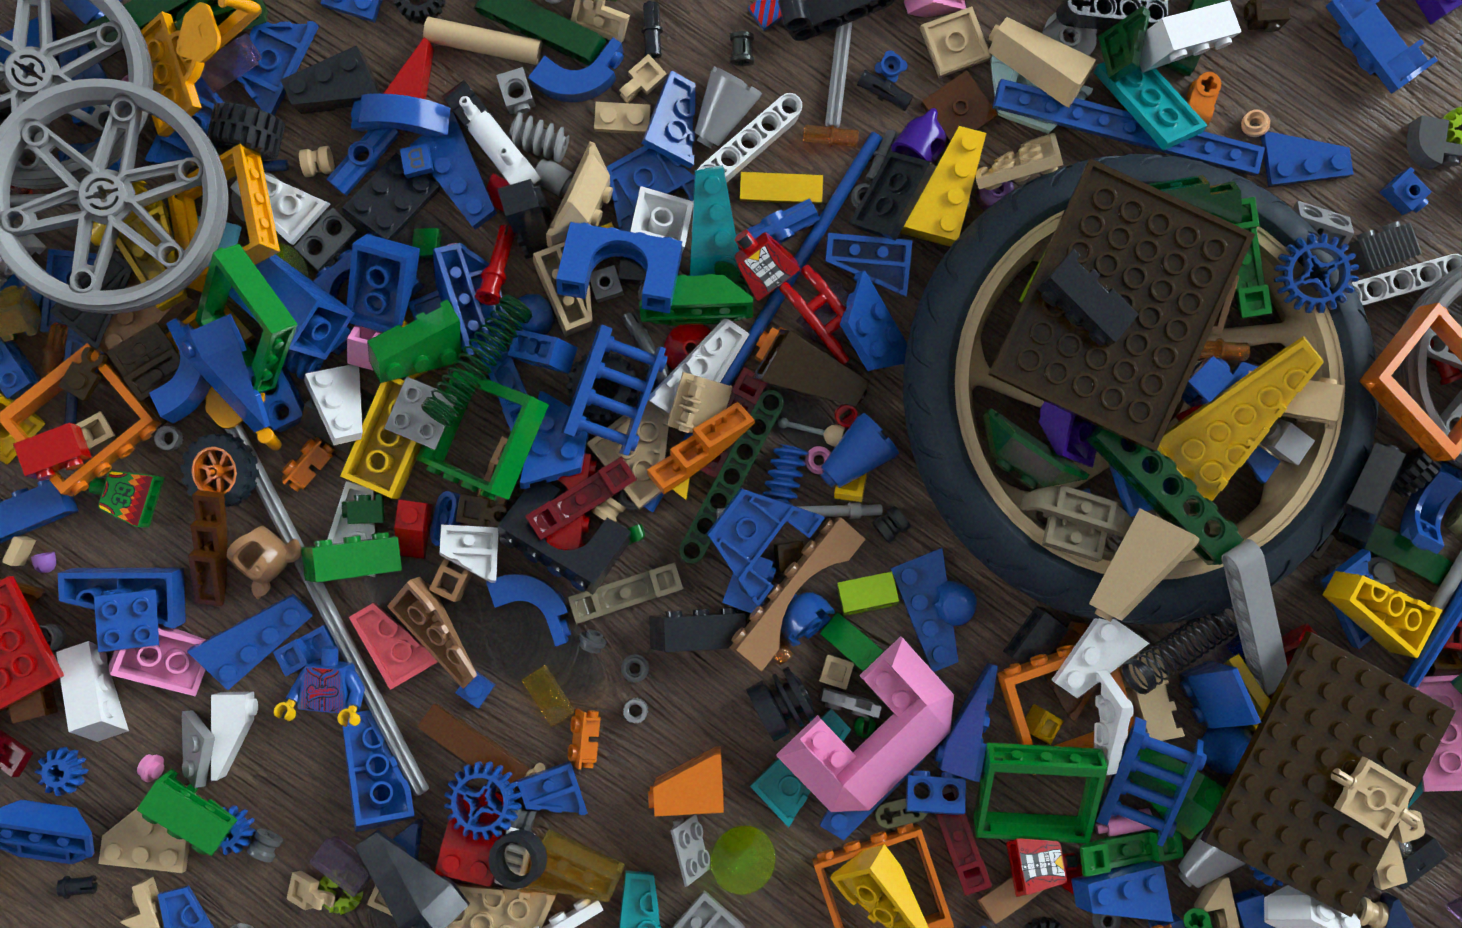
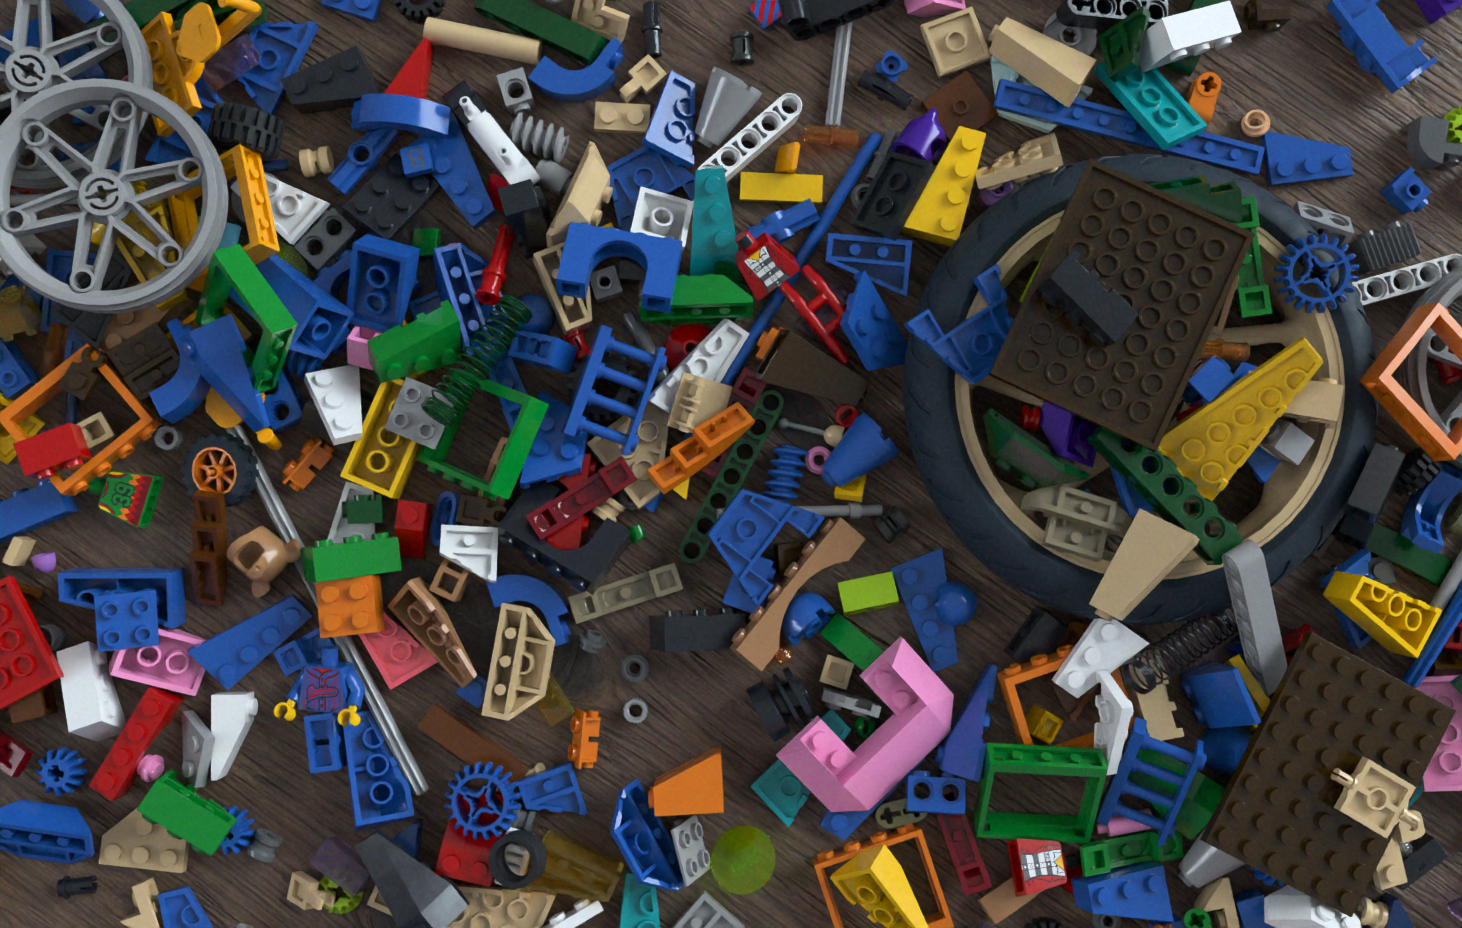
none -> red arch [88,686,184,801]
none -> blue brick [304,712,347,774]
none -> orange brick [315,575,386,638]
none -> tan wedge [481,603,555,721]
none -> red bush [560,329,590,364]
none -> blue wedge [610,778,684,892]
none -> light orange slope [775,142,800,174]
none -> blue wing [903,264,1013,385]
none -> red bush [1019,405,1040,433]

